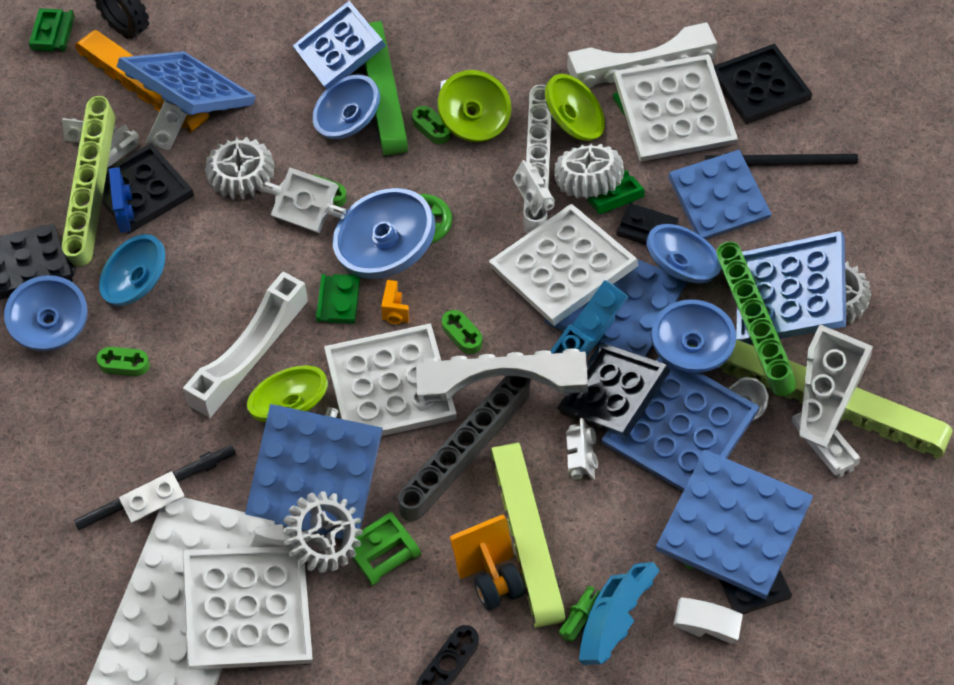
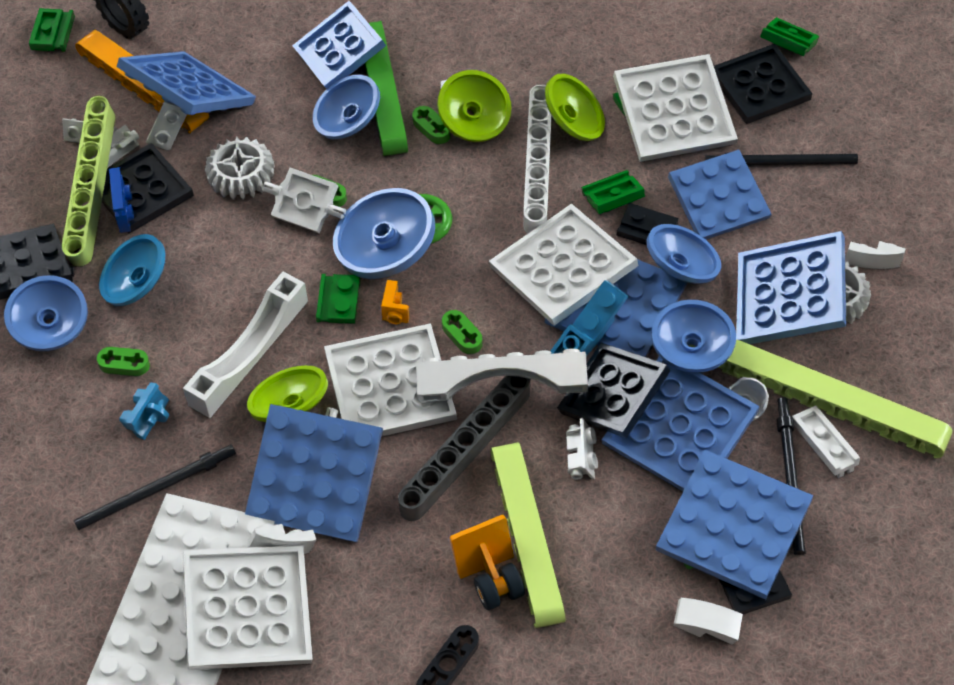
white hinge [119,471,185,523] -> none
white gear [282,491,363,573] -> none
bright green plate [352,512,421,586] -> none
white hinge [513,160,555,216] -> none
white gear [554,144,624,199] -> none
bright green axle [559,586,600,642] -> none
white arch [567,22,717,88] -> none
dark azure slope [579,562,660,665] -> none
bright green beam [716,241,796,396] -> none
white wedge [799,324,873,448] -> none
none -> dark azure hips [119,382,169,440]
none -> green plate [760,17,819,56]
none -> black bar [776,397,806,555]
none -> white slope [845,241,905,269]

